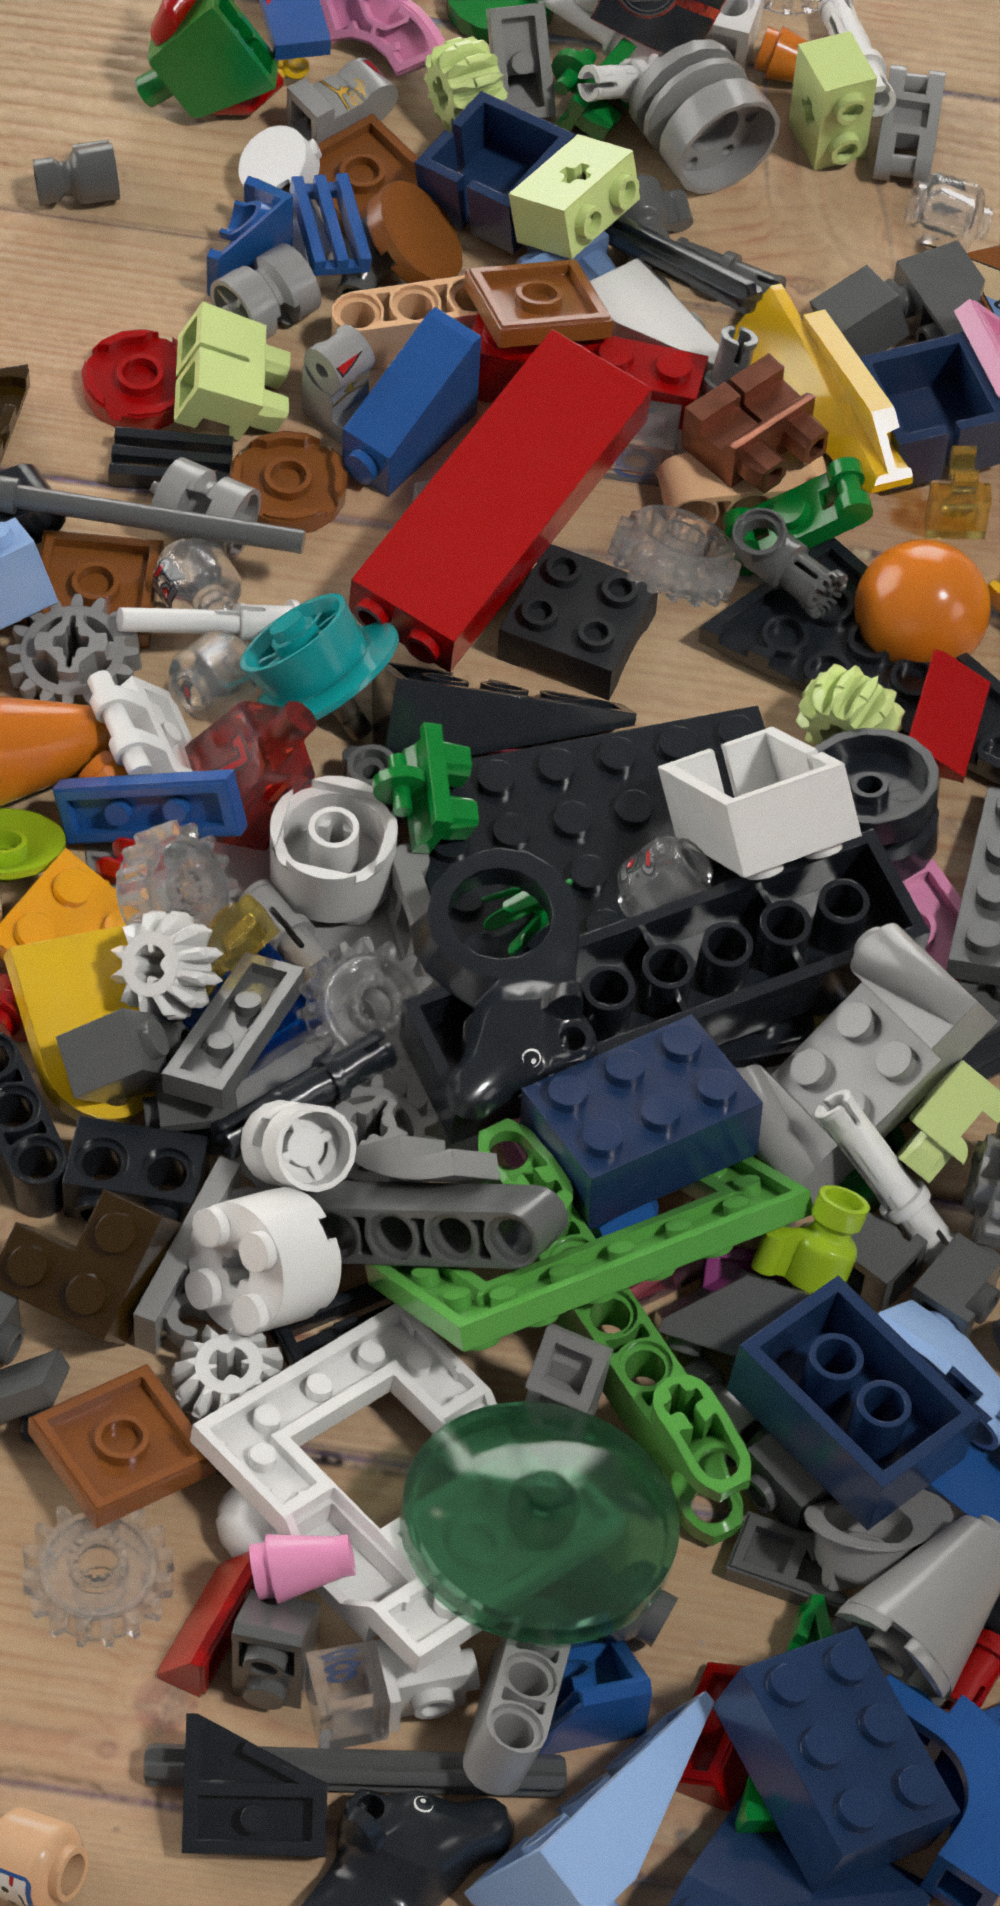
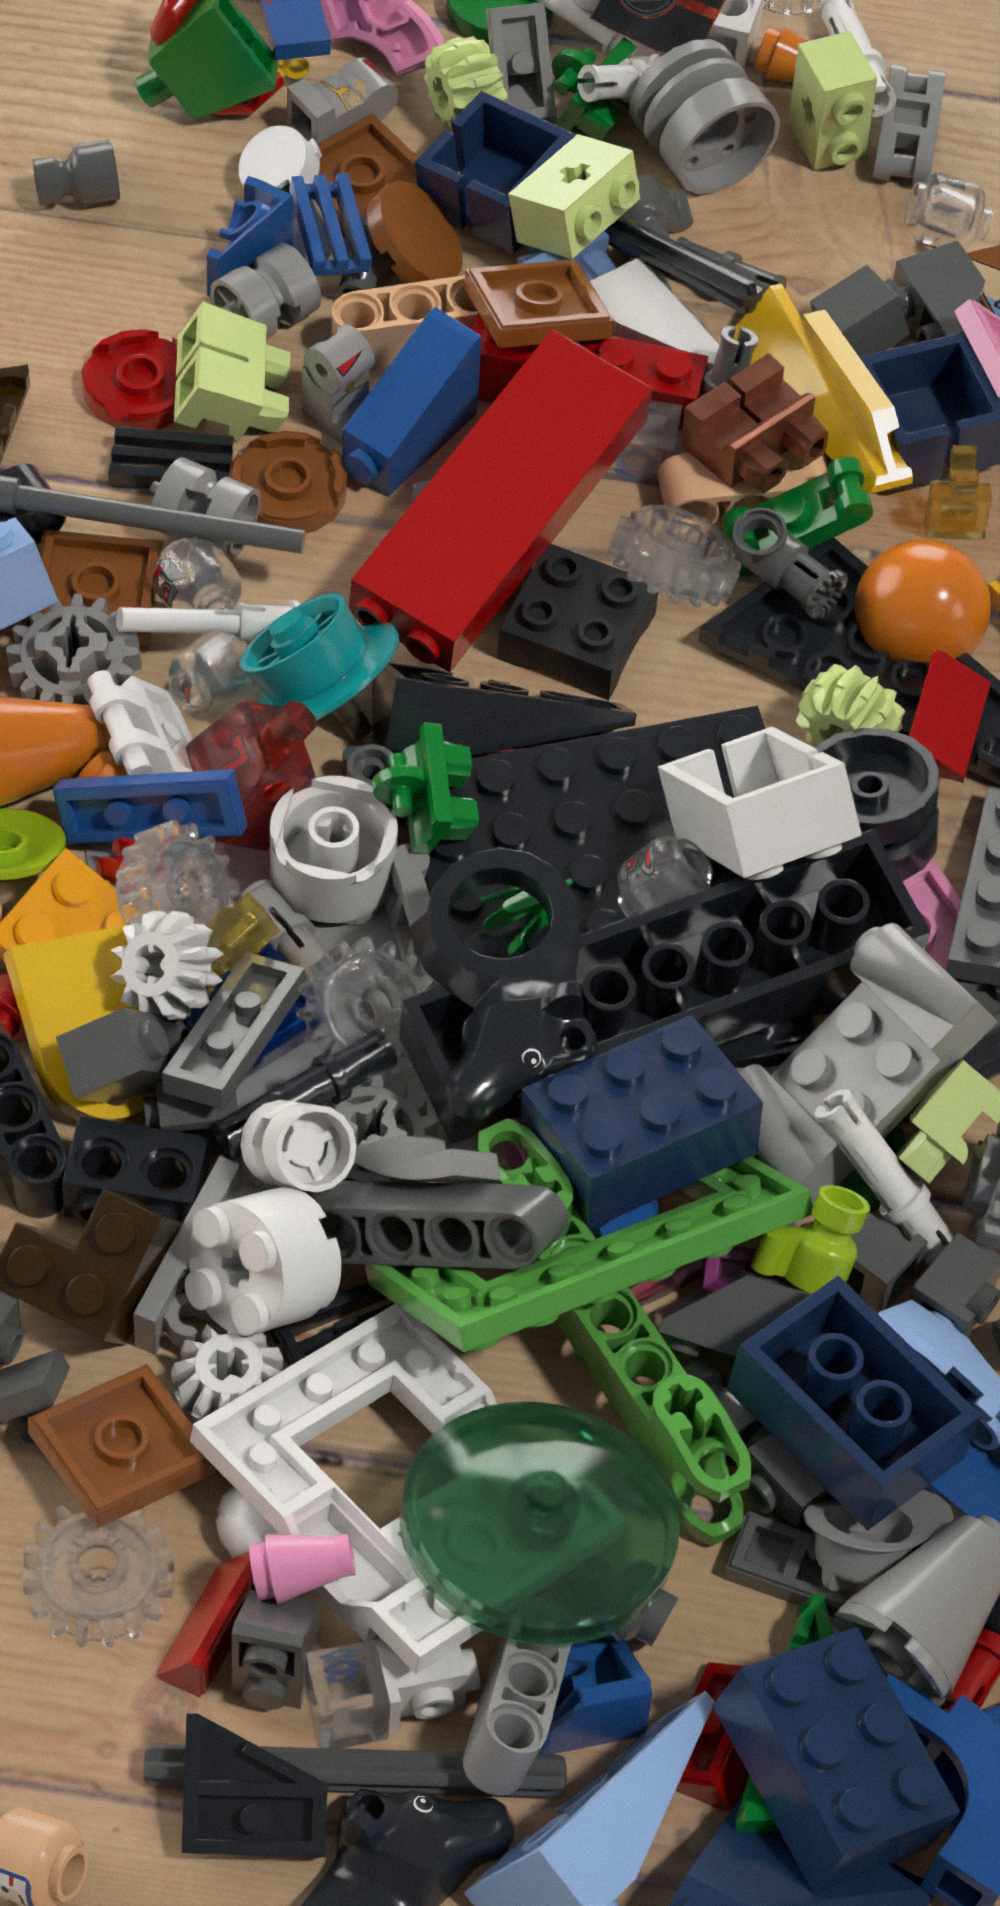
light grey slope [511,1323,613,1470] -> none

